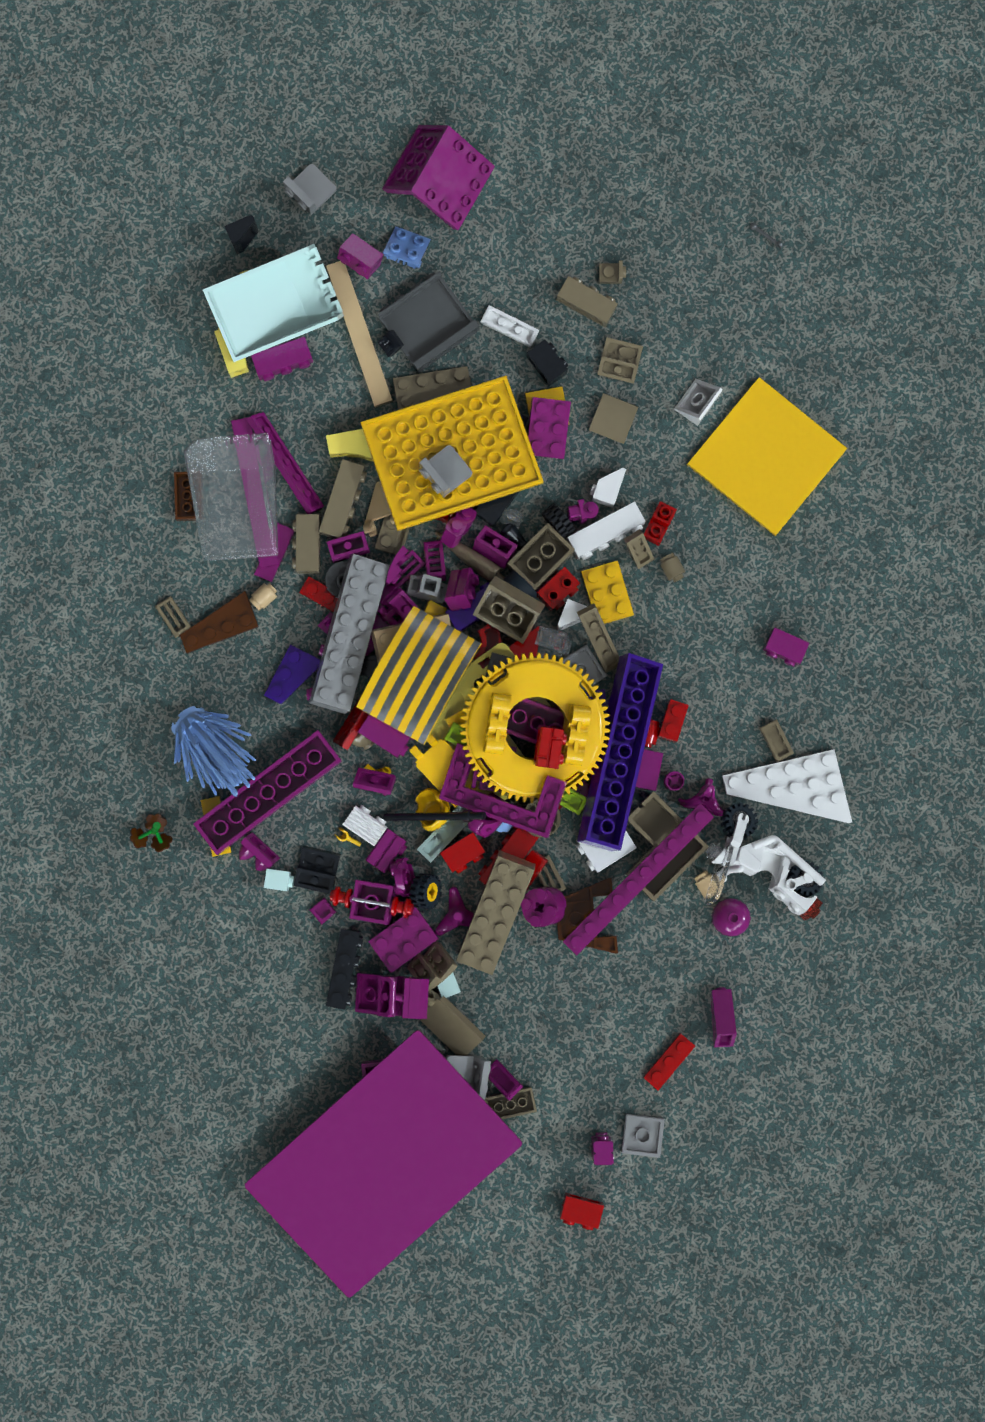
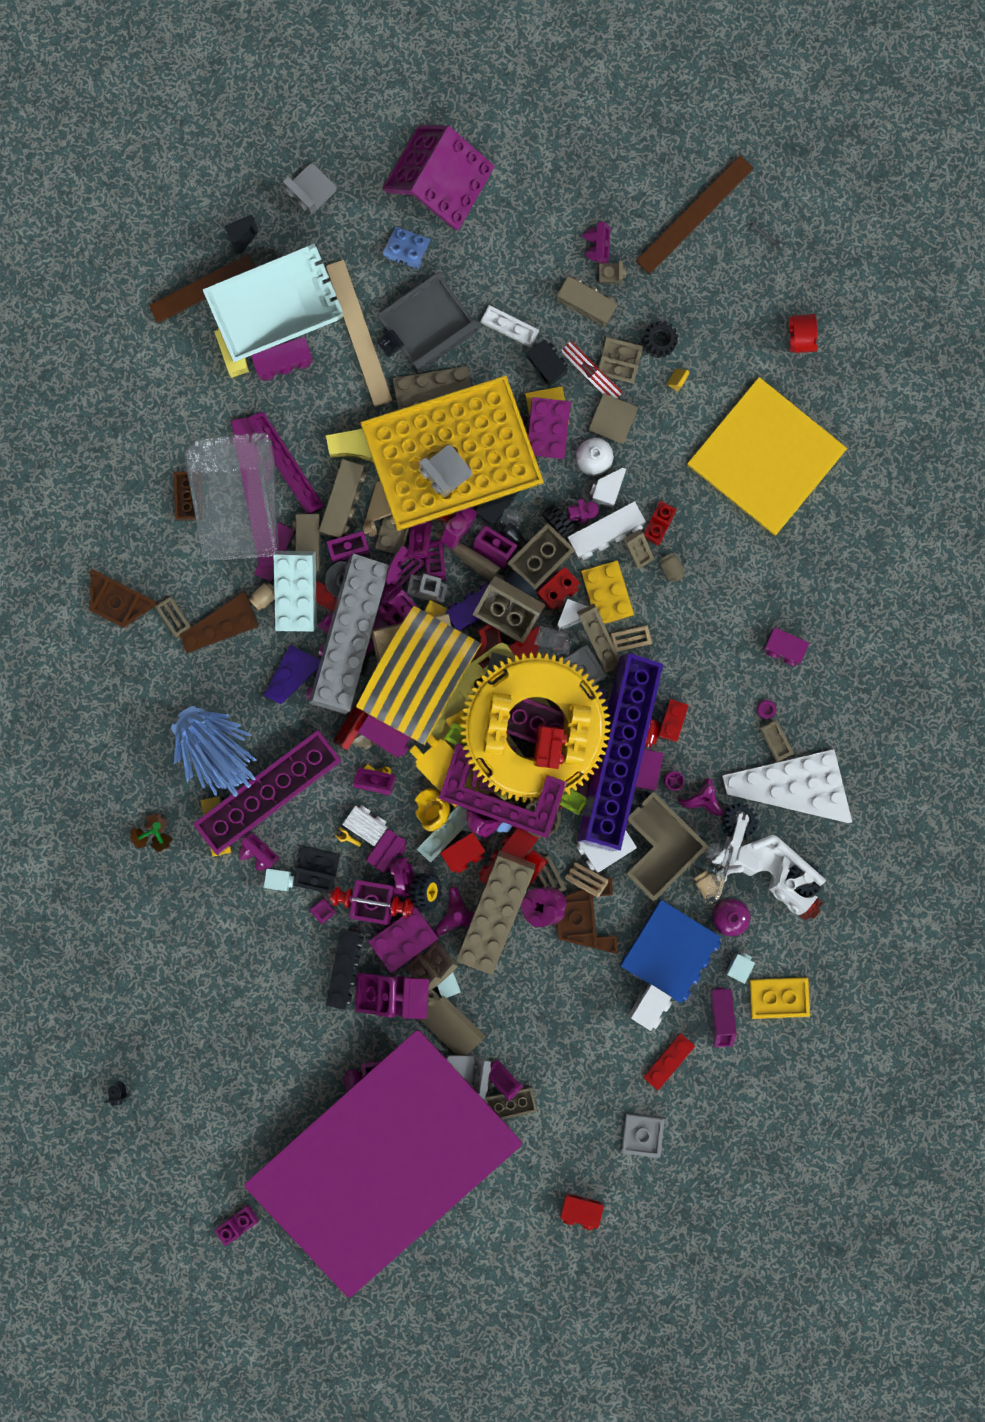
magenta brick [337,233,384,279] -> none
black bar [383,810,486,822] -> none
magenta brick [444,567,479,611] -> none
magenta plate [563,803,714,956] -> none
magenta brick [591,1132,614,1165] -> none
white slope [674,379,722,426] -> none
none -> reddish brown wing [89,569,158,629]
none -> black hinge [104,1082,131,1106]
none -> reddish brown tile [149,254,255,323]
none -> magenta slope [214,1205,259,1247]
none -> light aqua brick [274,551,317,632]
none -> magenta brick [342,1069,362,1092]
none -> magenta plate [408,520,432,558]
none -> sticker [562,341,622,398]
none -> tan tile [565,862,608,897]
none -> white cylinder [576,437,614,477]
none -> magenta tile [582,222,611,263]
none -> tan tile [610,625,652,652]
none -> blue panel [620,900,721,1004]
none -> white brick [628,984,672,1031]
none -> reddish brown tile [636,155,754,275]
none -> black tyre [642,321,678,358]
none -> yellow slope [667,369,689,391]
none -> light aqua brick [725,952,755,984]
none -> yellow tile [750,977,810,1019]
none -> magenta tile [757,700,776,719]
none -> red brick [789,313,818,353]

